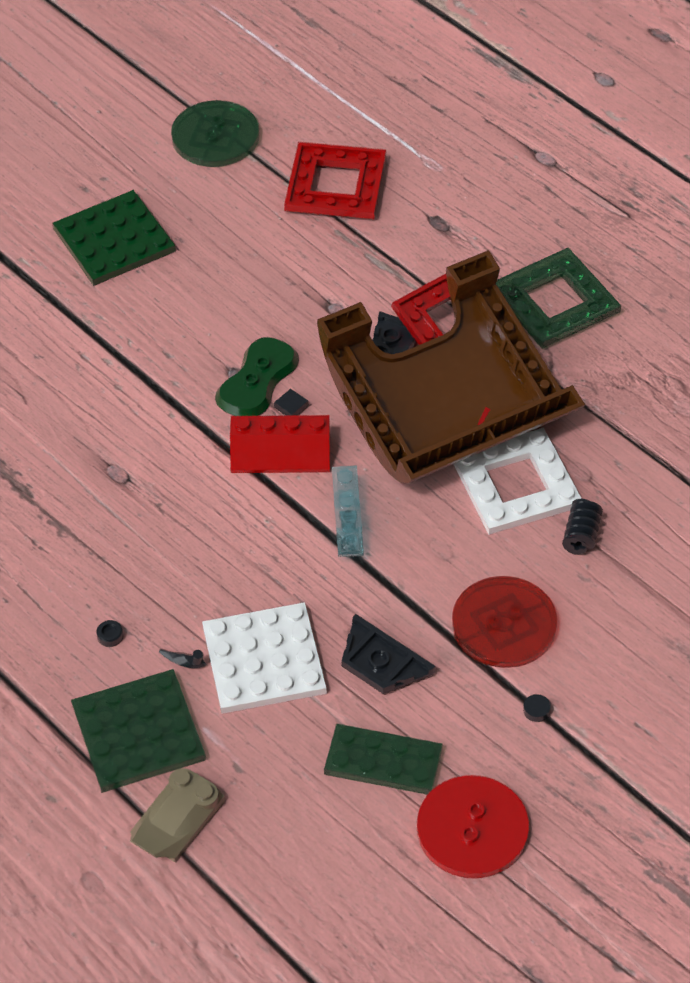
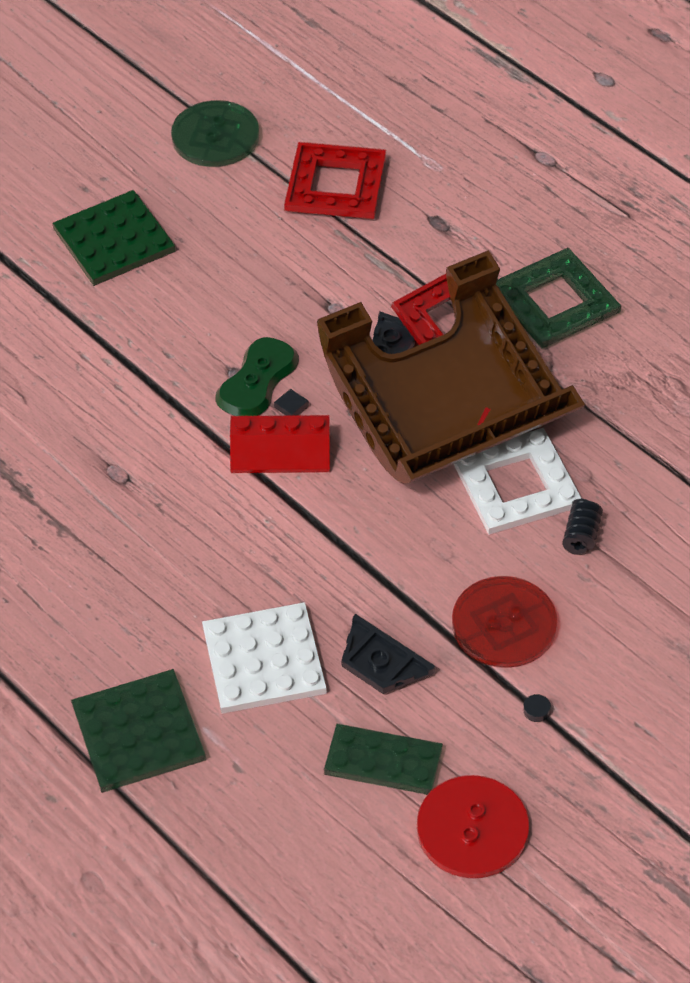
black tile [96,620,123,647] -> none
dark tan slope [130,768,225,862] -> none
black bar [159,649,207,668] -> none
clear light blue slope [332,465,364,557] -> none

